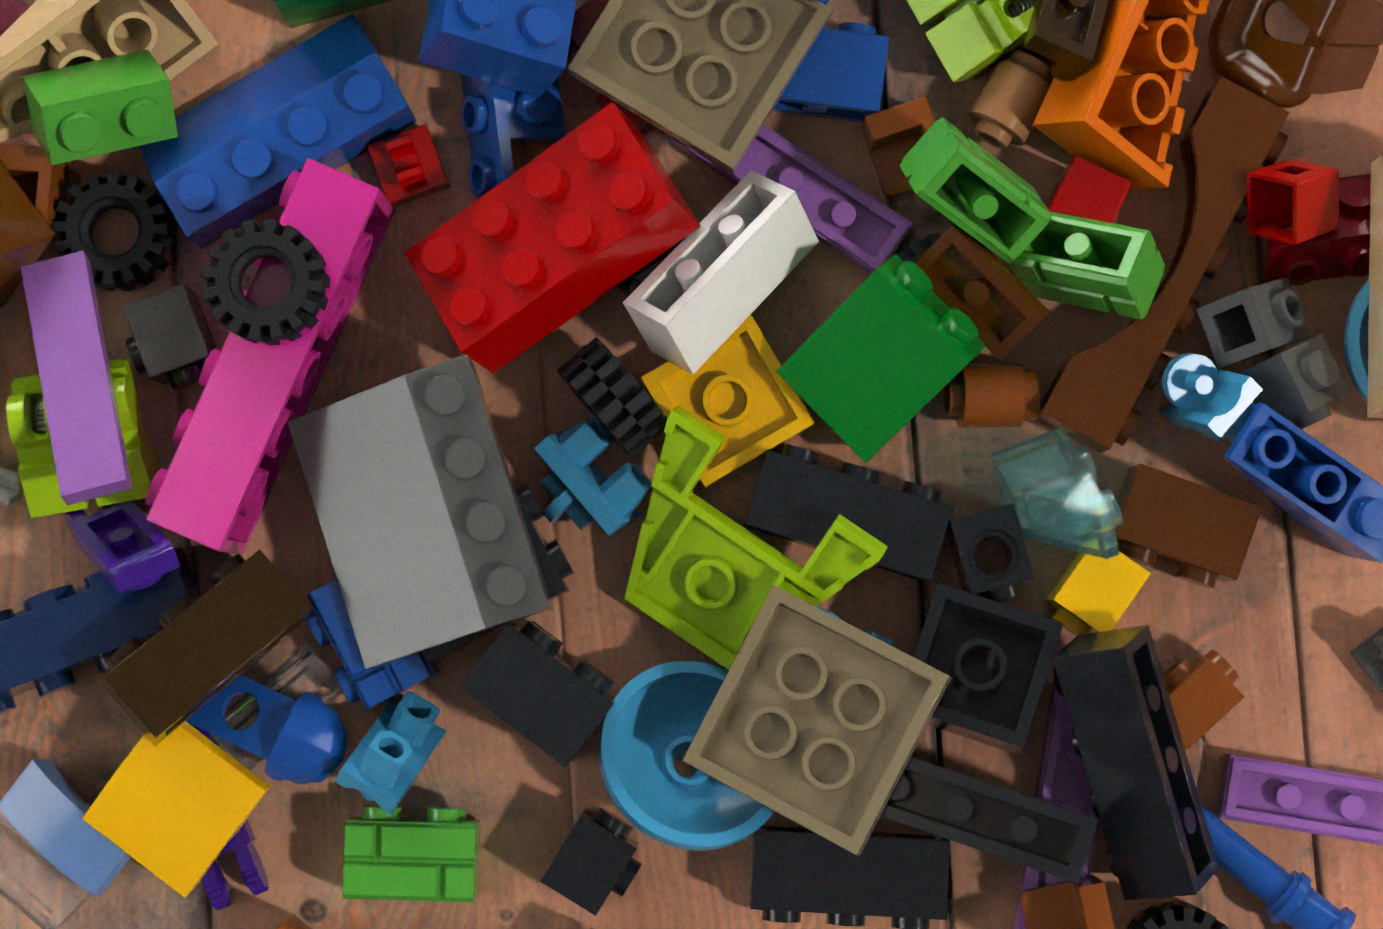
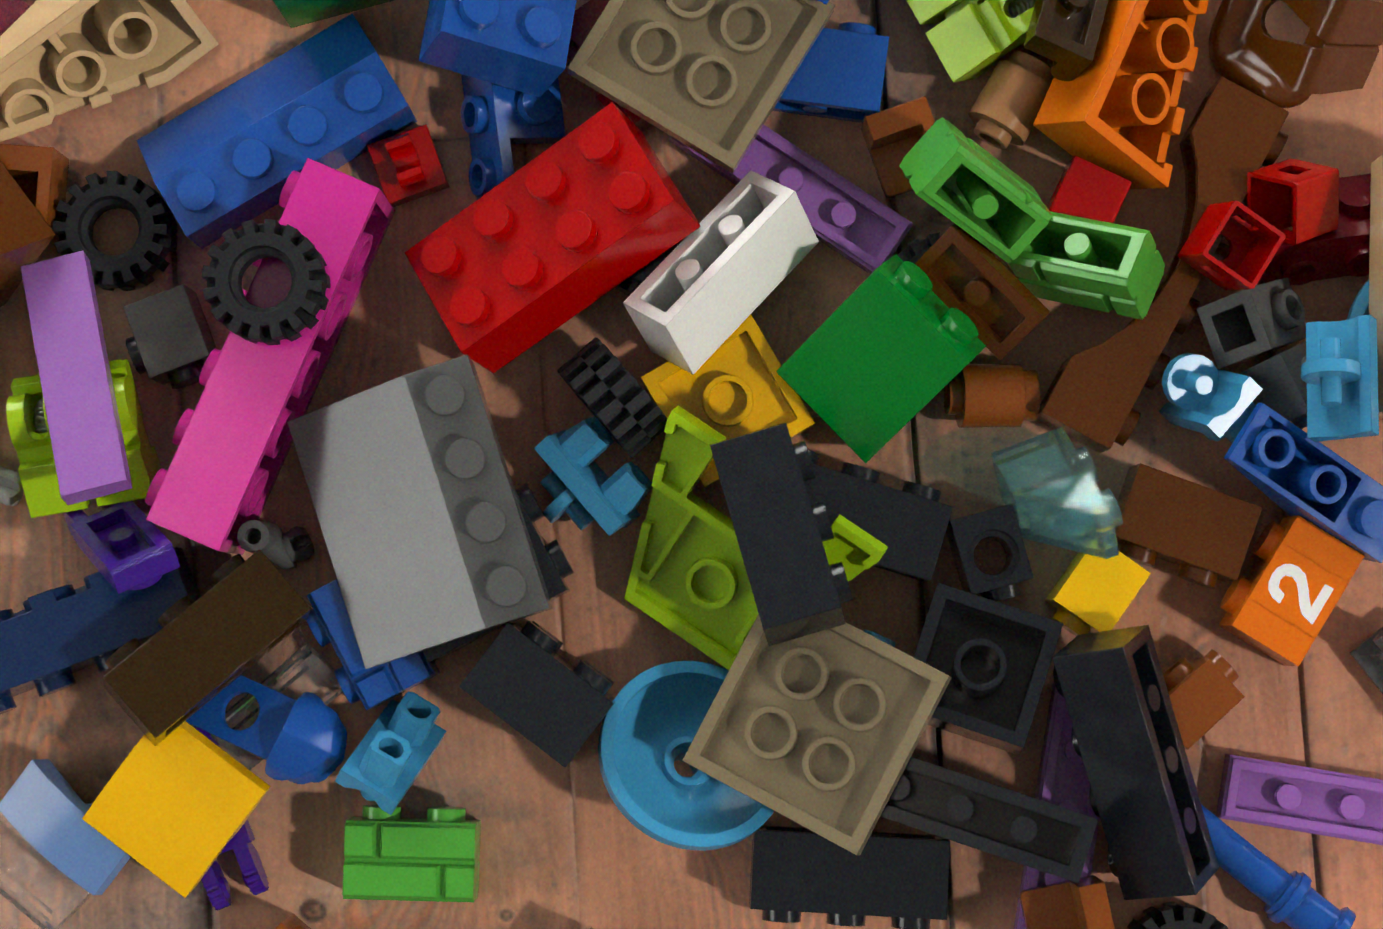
bright green brick [22,49,178,166] -> none
black brick [540,808,642,916] -> none
none -> dark grey arm [237,520,314,569]
none -> black brick [710,423,853,646]
none -> red piece [1178,200,1286,291]
none -> orange brick [1218,515,1365,666]
none -> dark azure hips [1301,314,1379,442]

